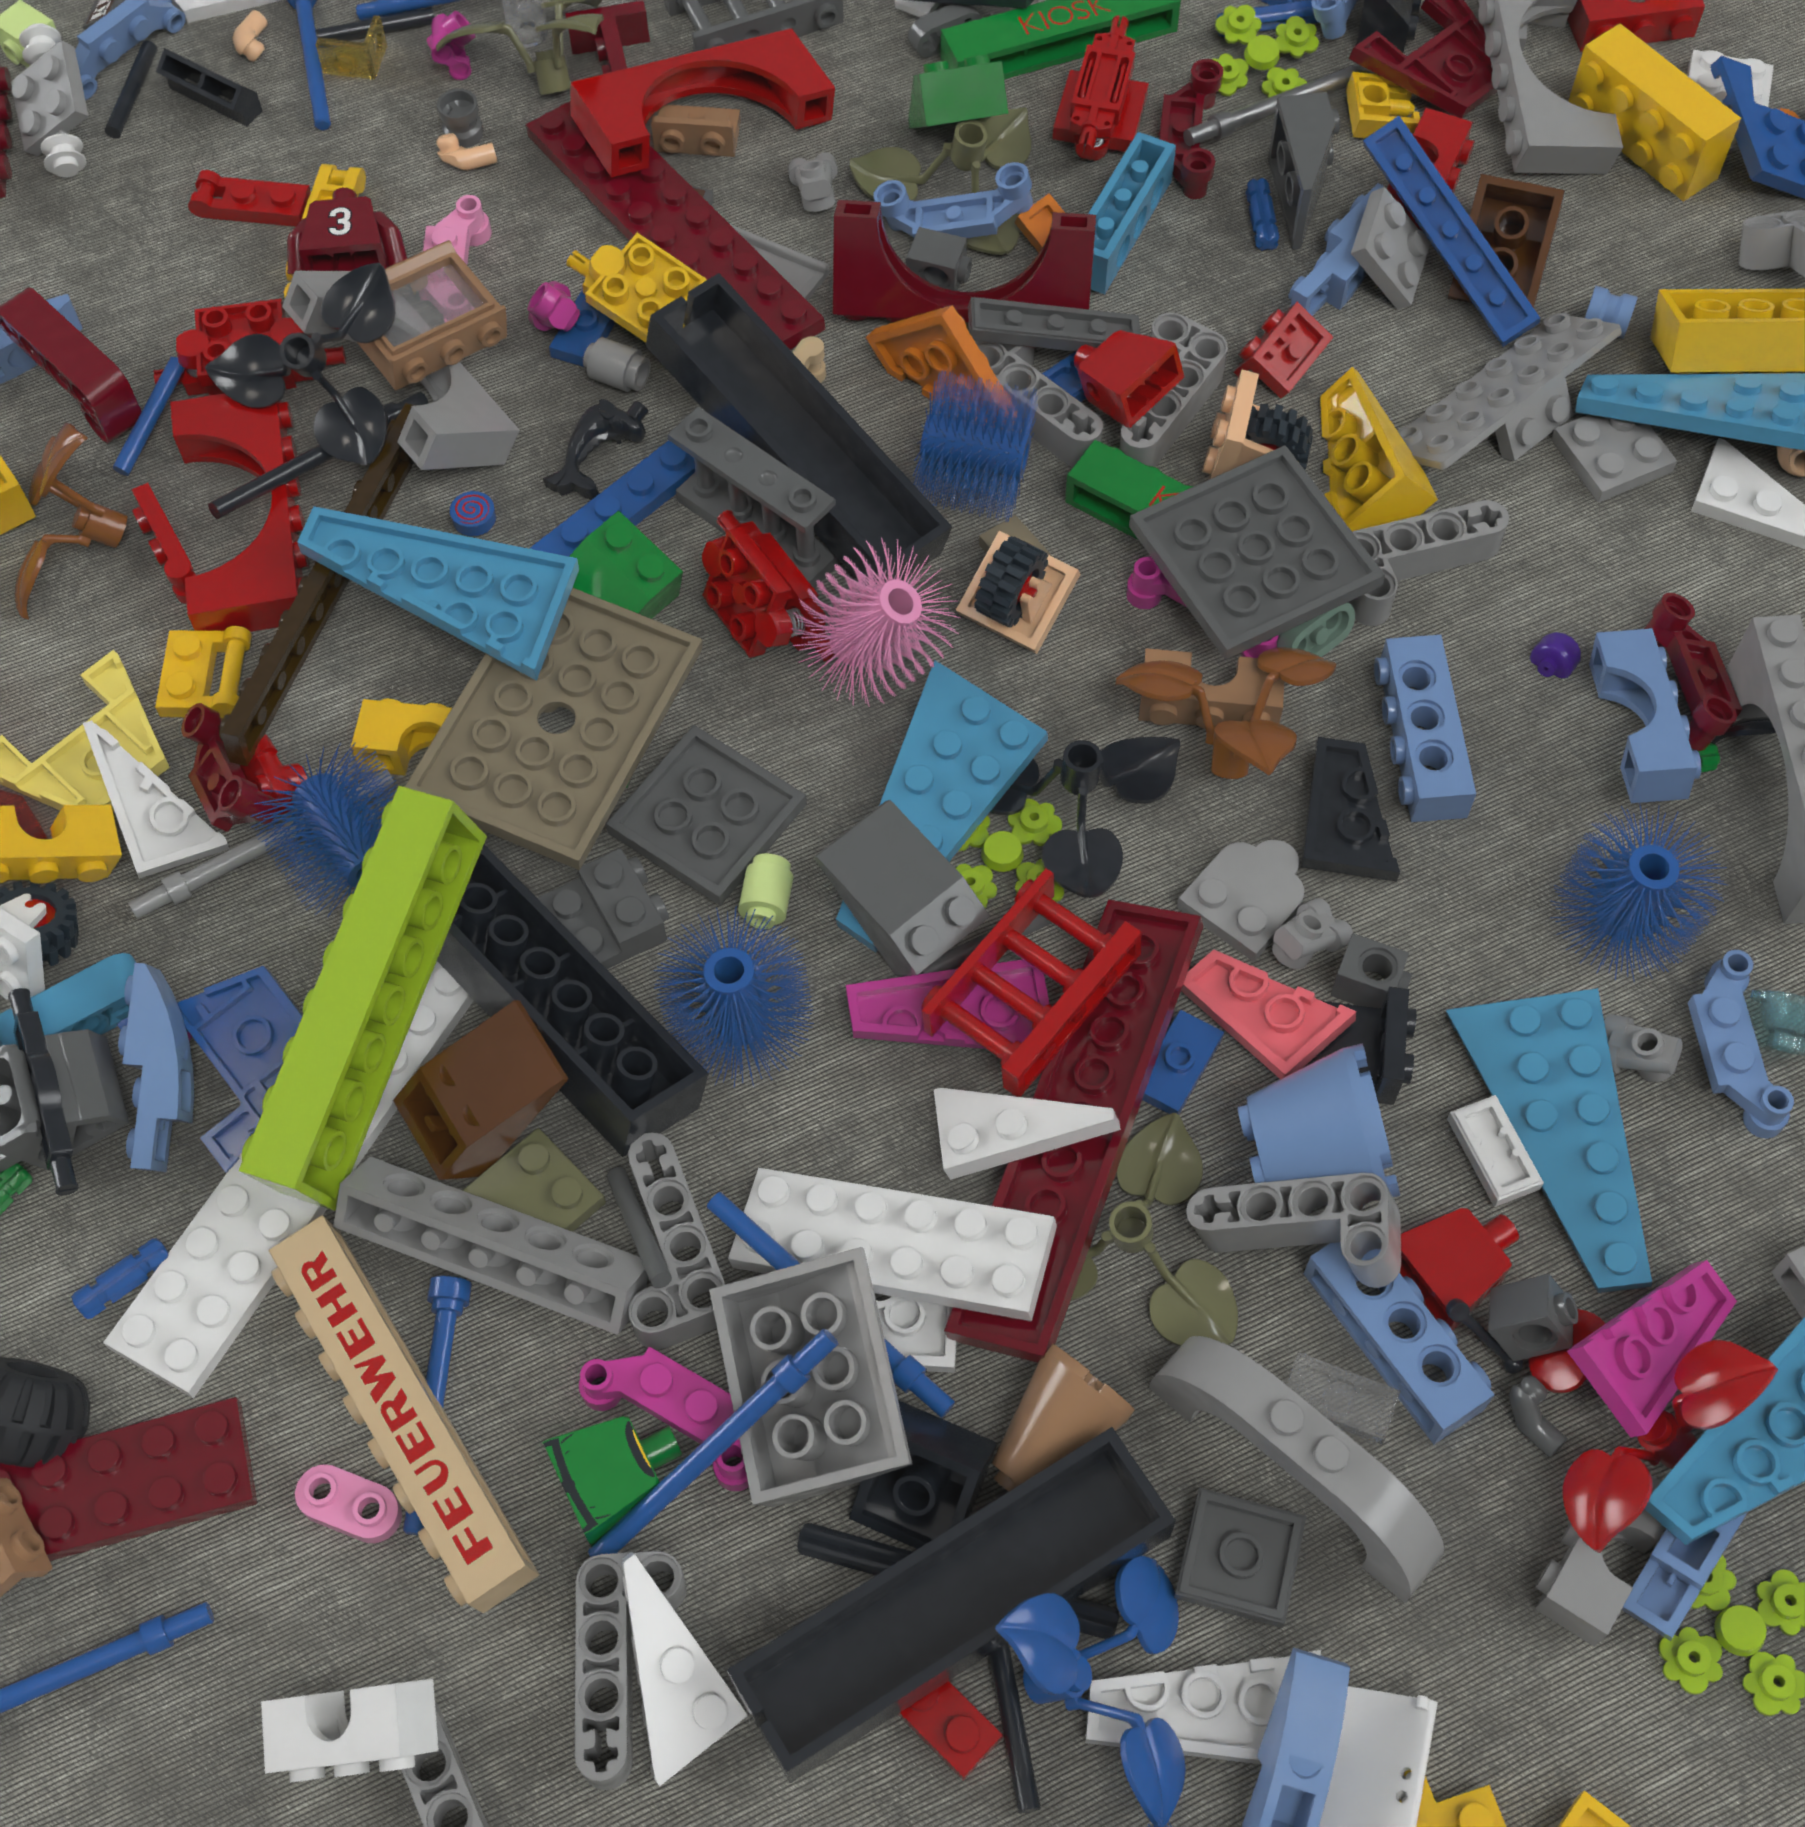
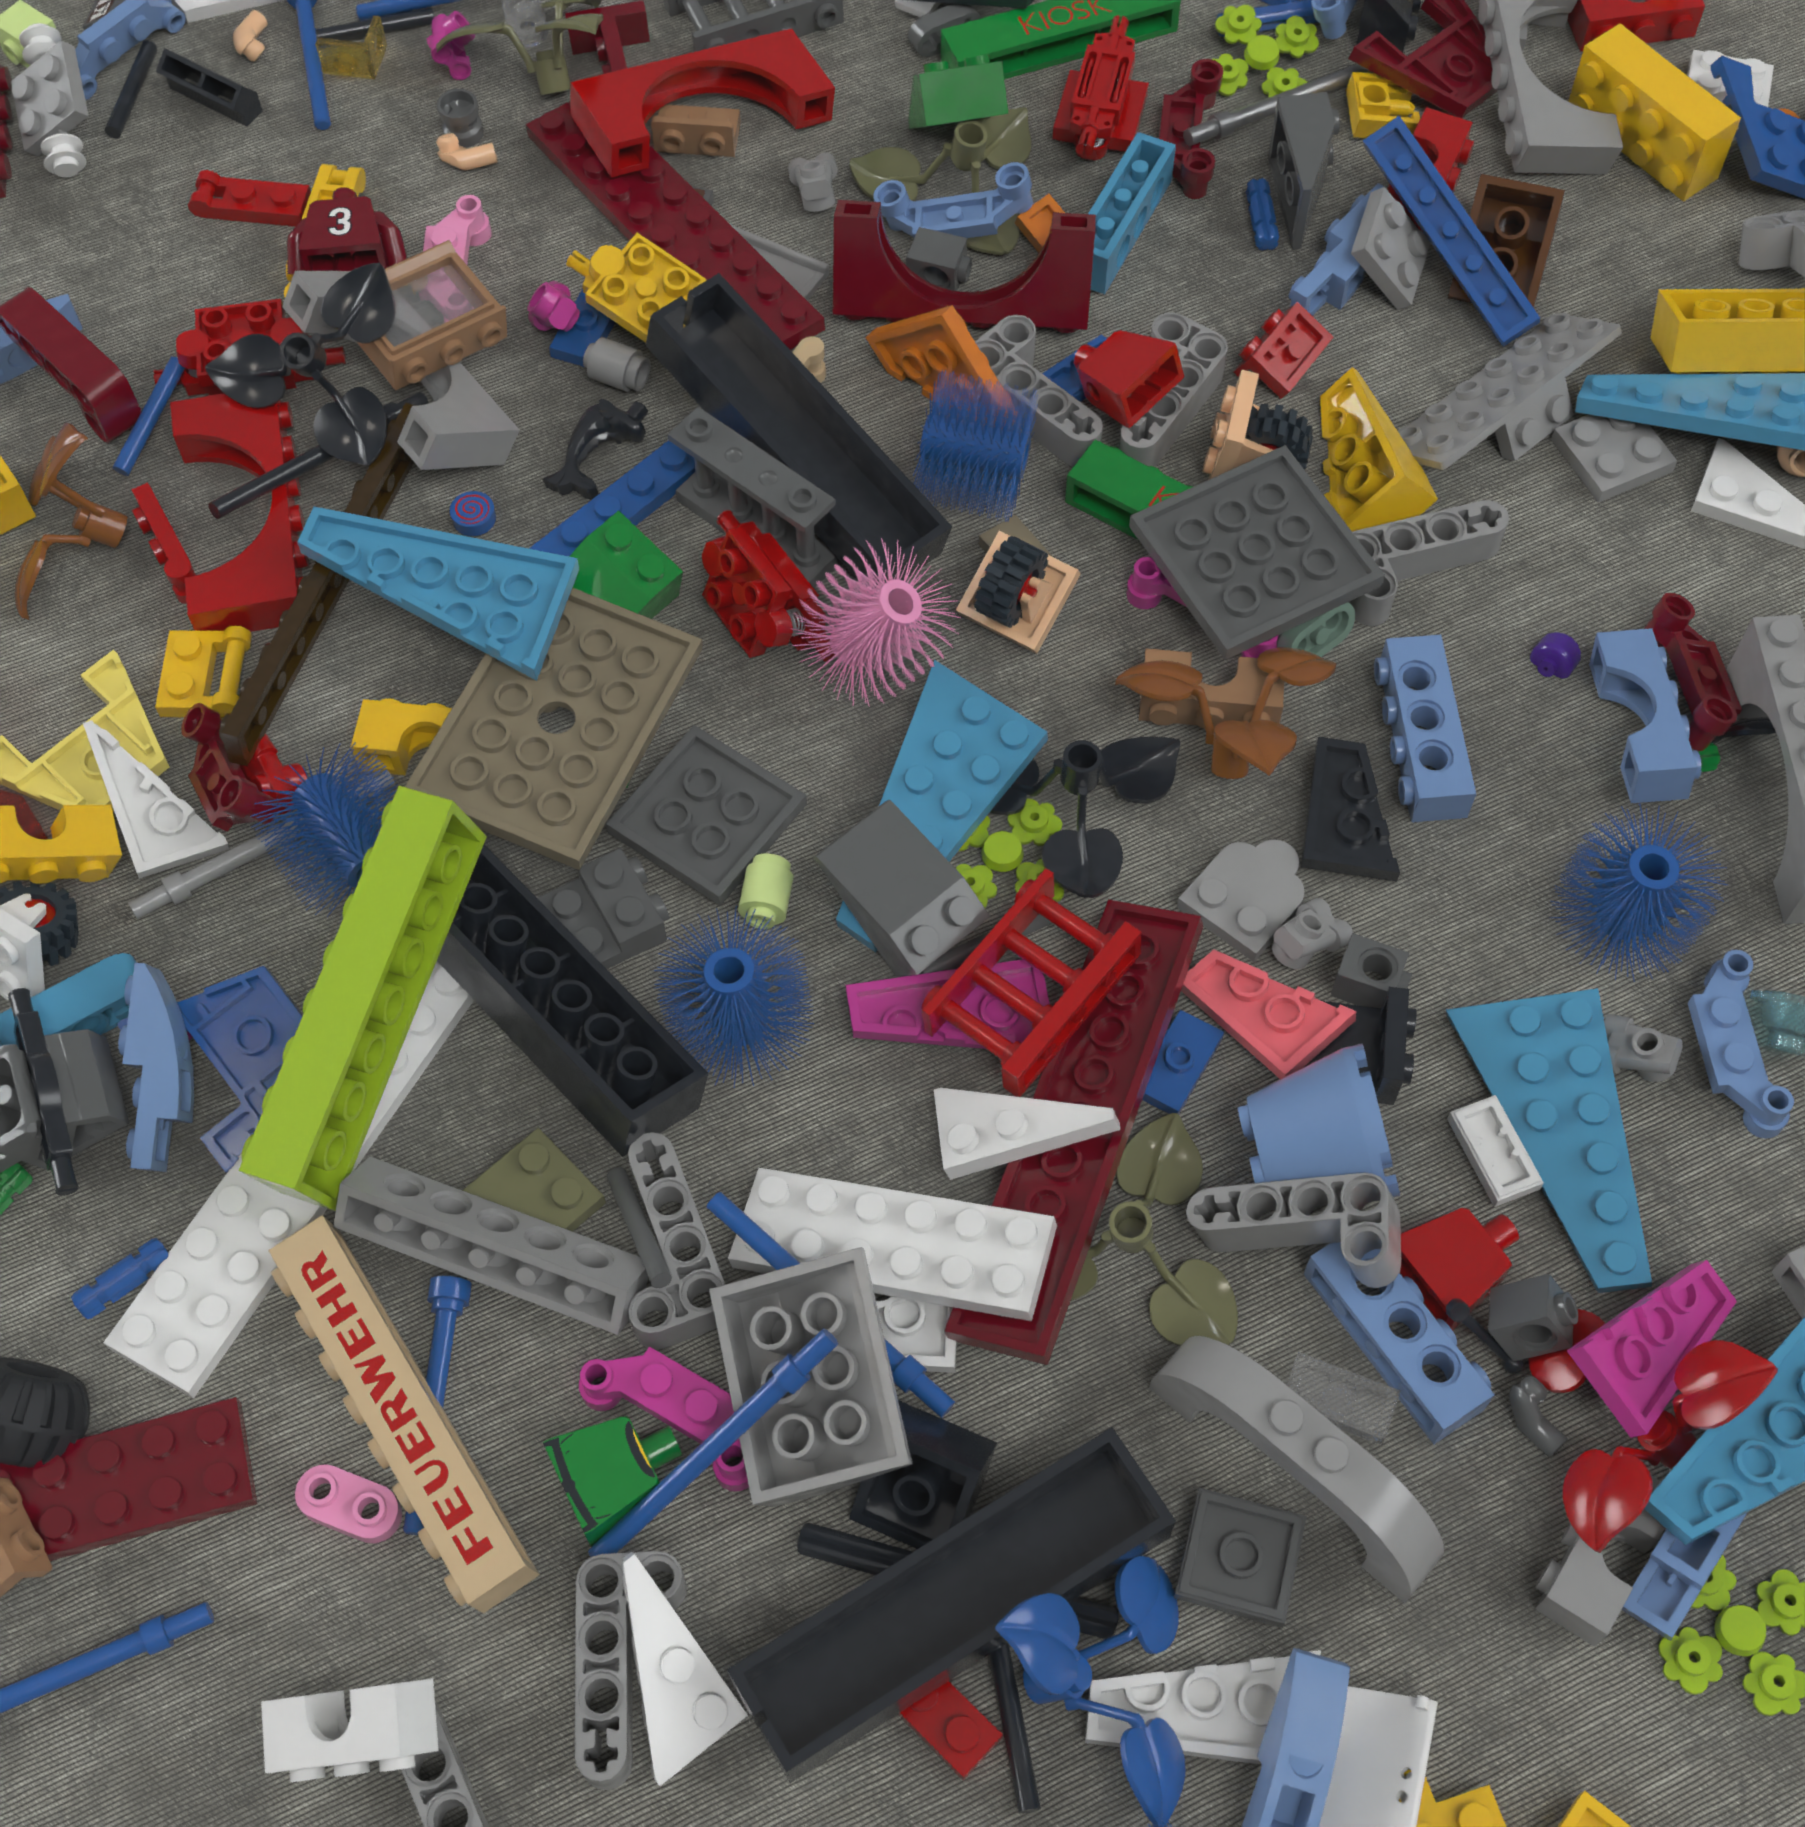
reddish brown slope [393,1000,569,1180] -> none
dark grey tile [968,297,1141,351] -> none
medium nougat cone [992,1343,1135,1491] -> none
medium blue wheel [1585,286,1638,339] -> none

